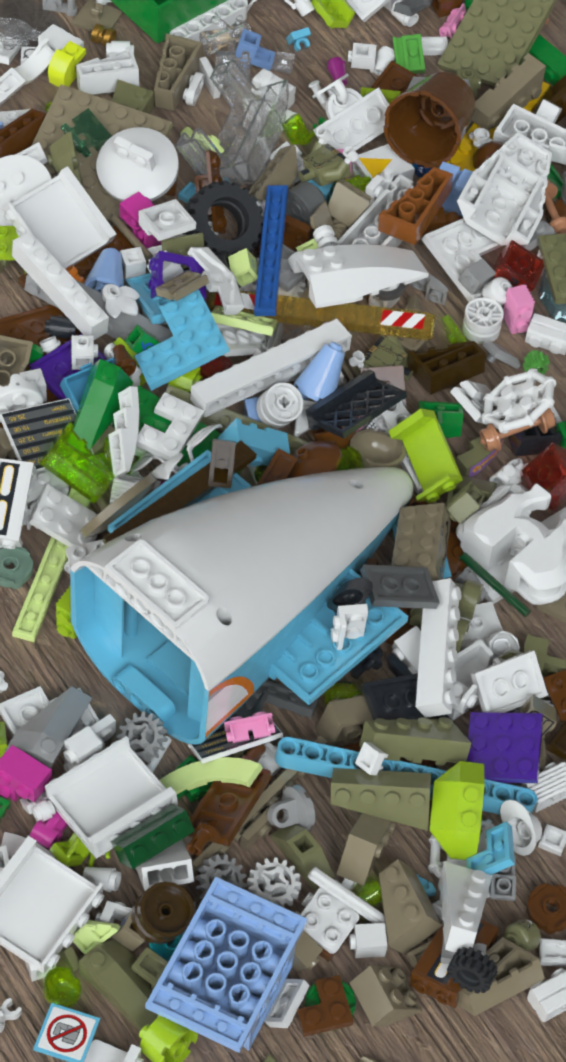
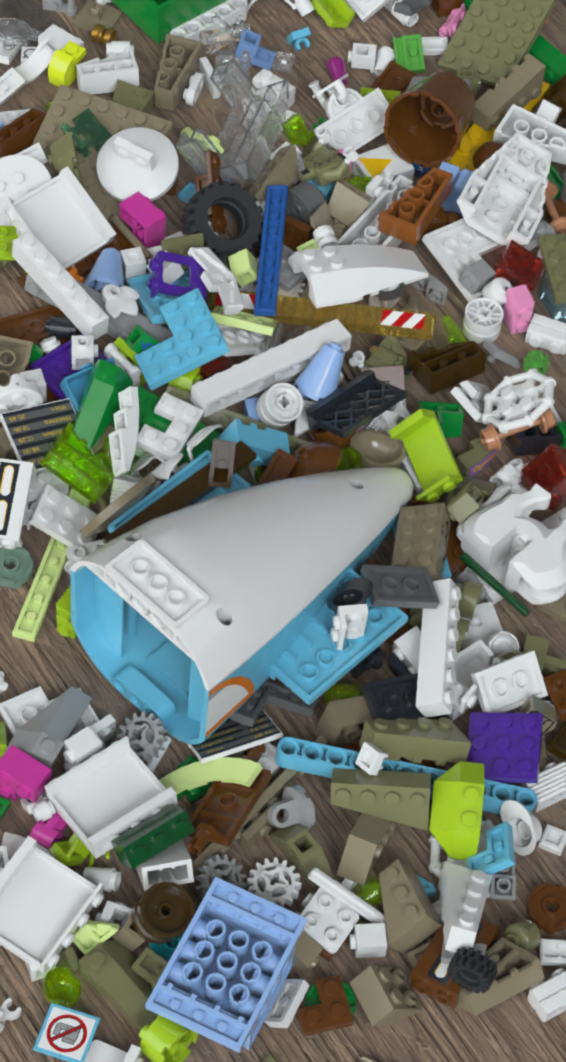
reddish brown cone [112,344,136,376] -> none
white plate [139,199,196,241] -> none
dark tan plate [155,271,209,301] -> none
bright pink hinge [224,712,275,743] -> none
white plate [469,128,492,148] -> none

